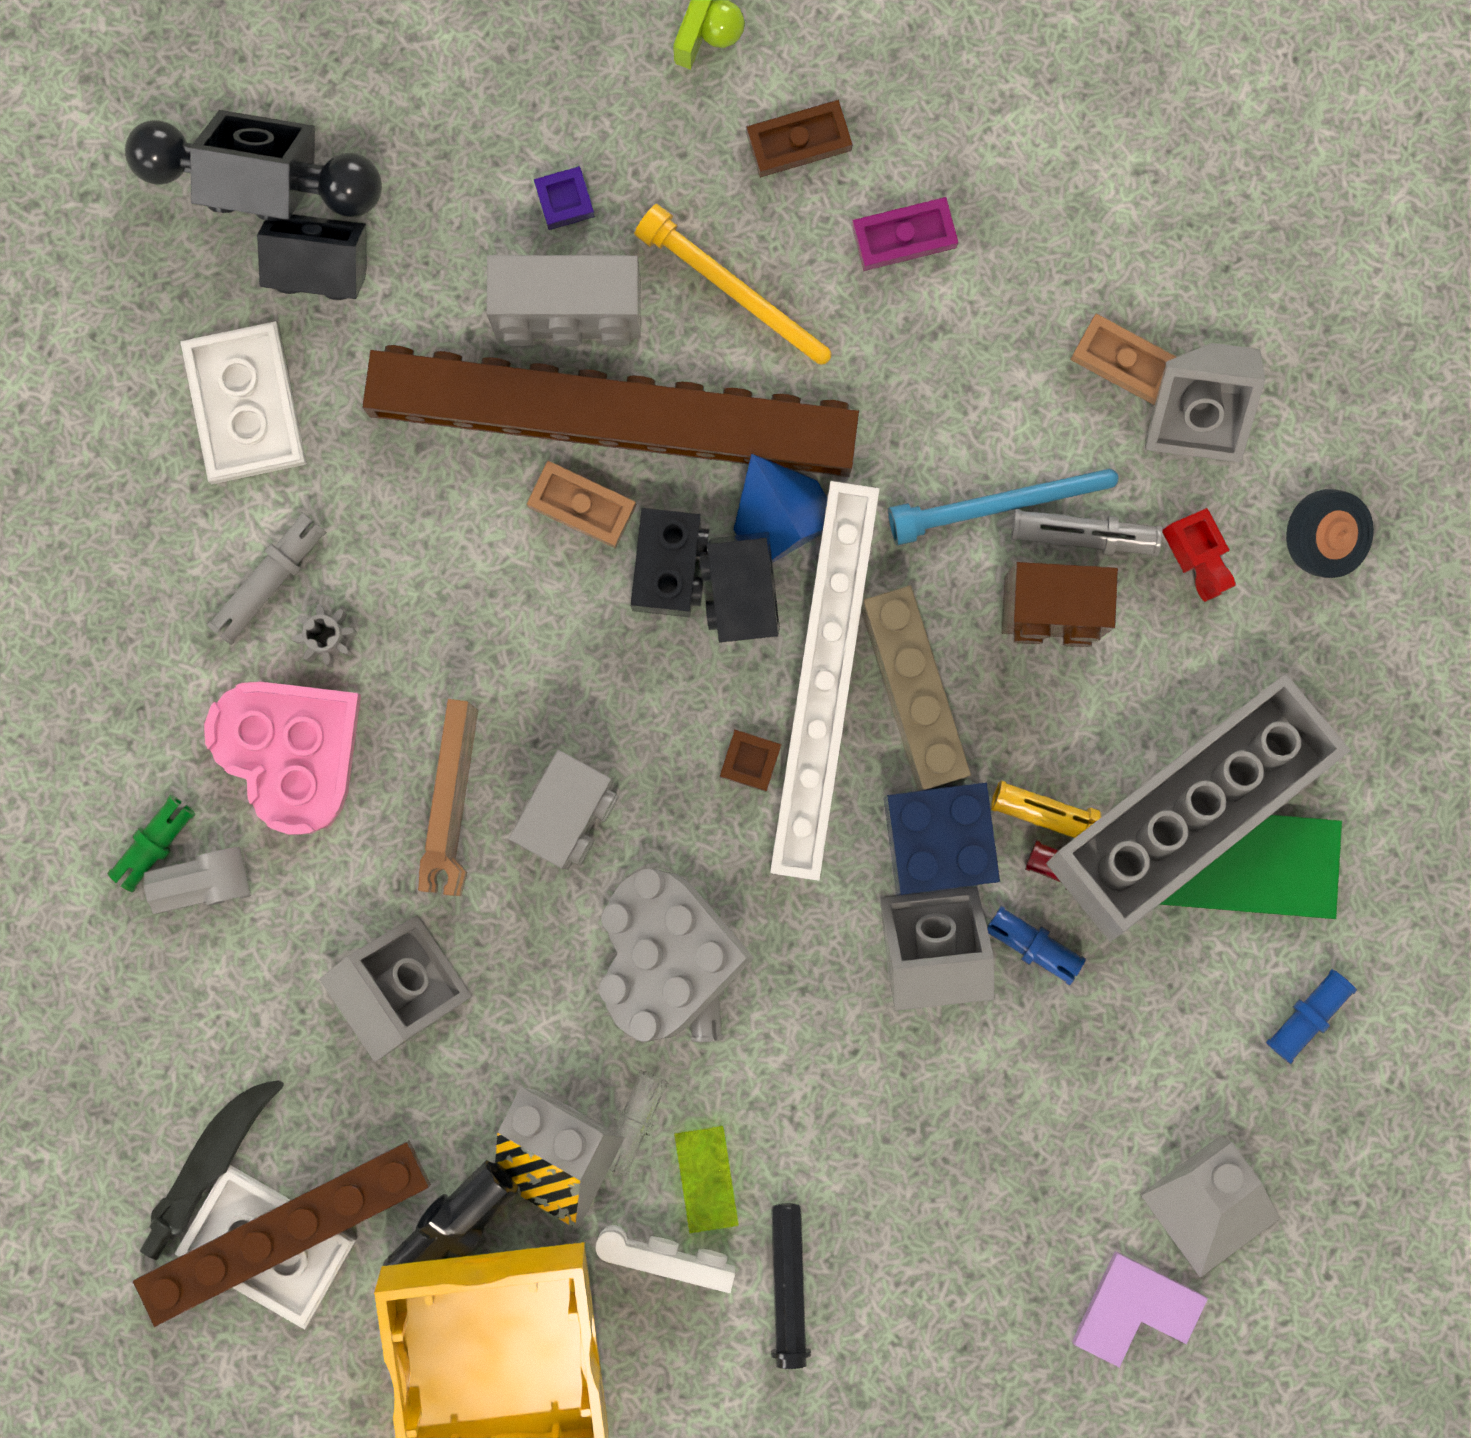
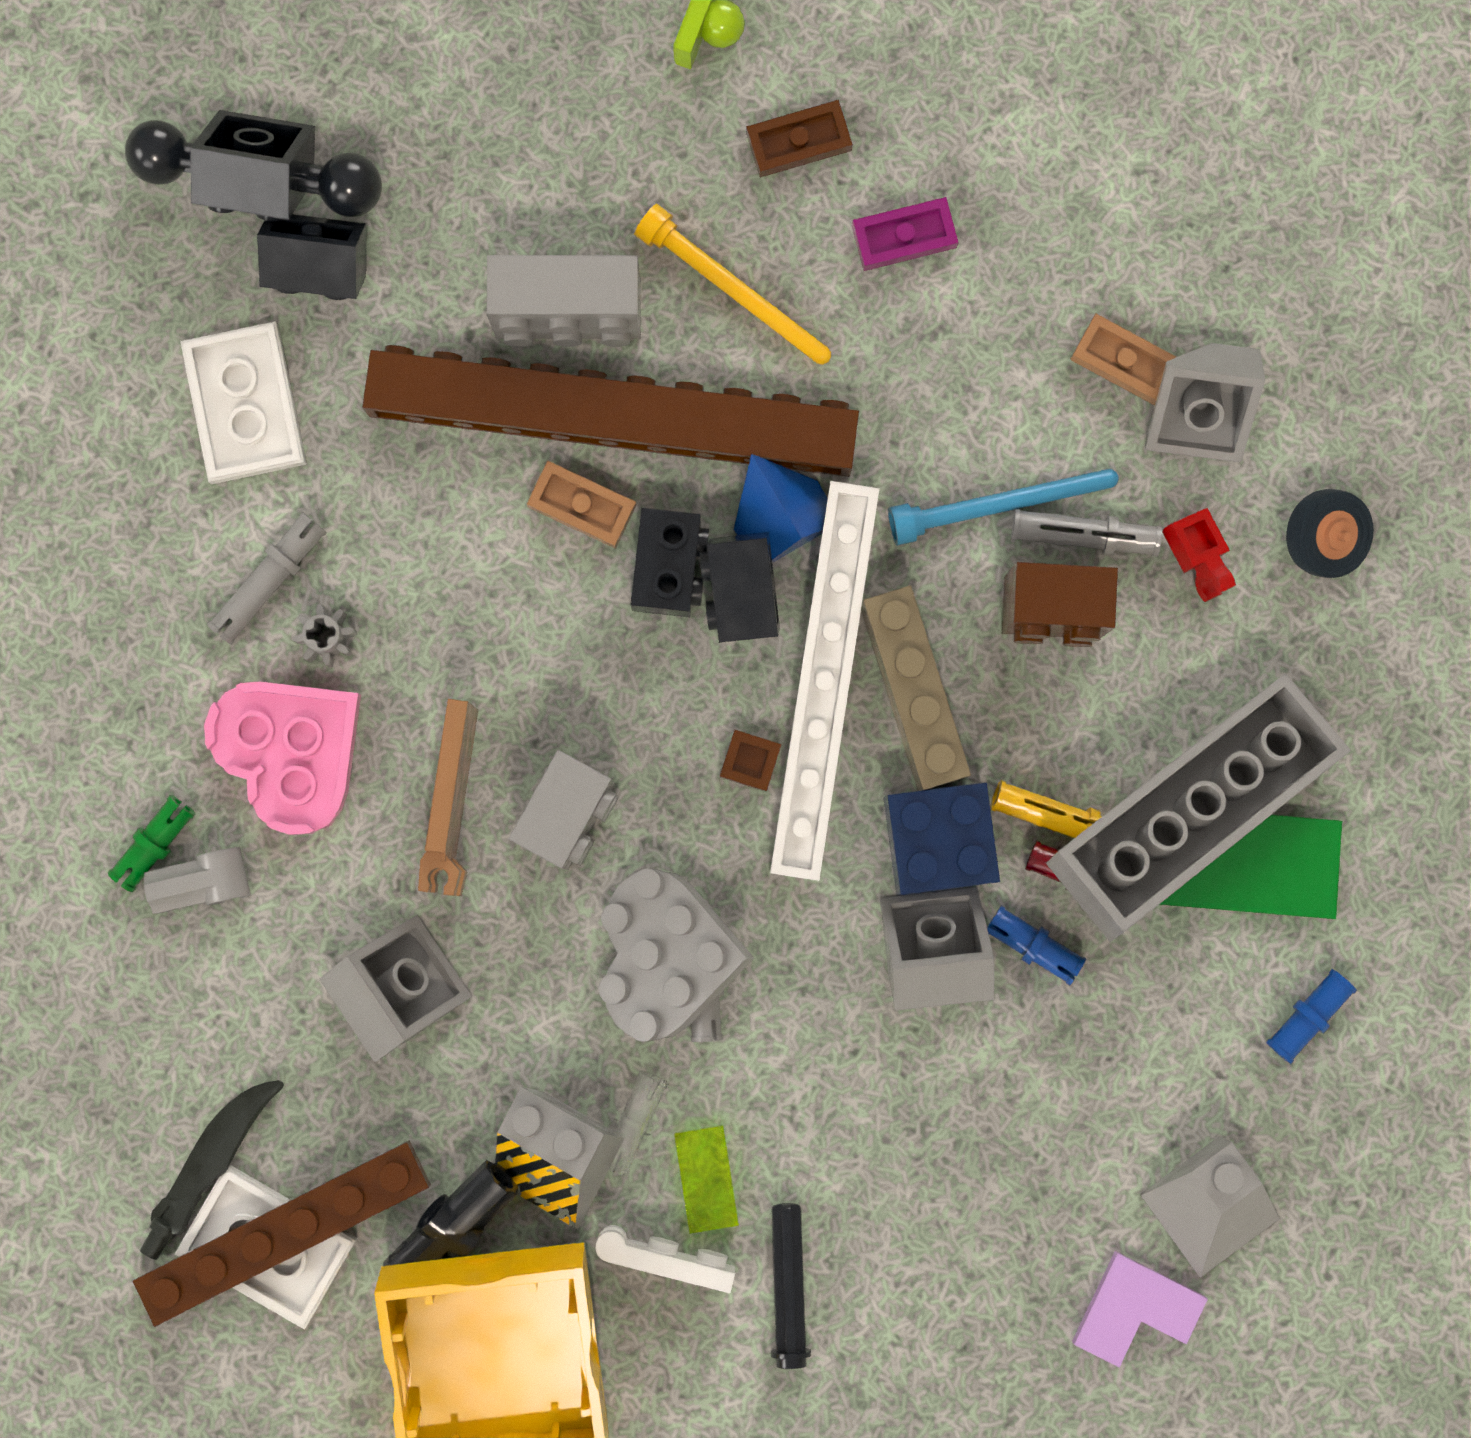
dark purple plate [534,166,595,230] -> none

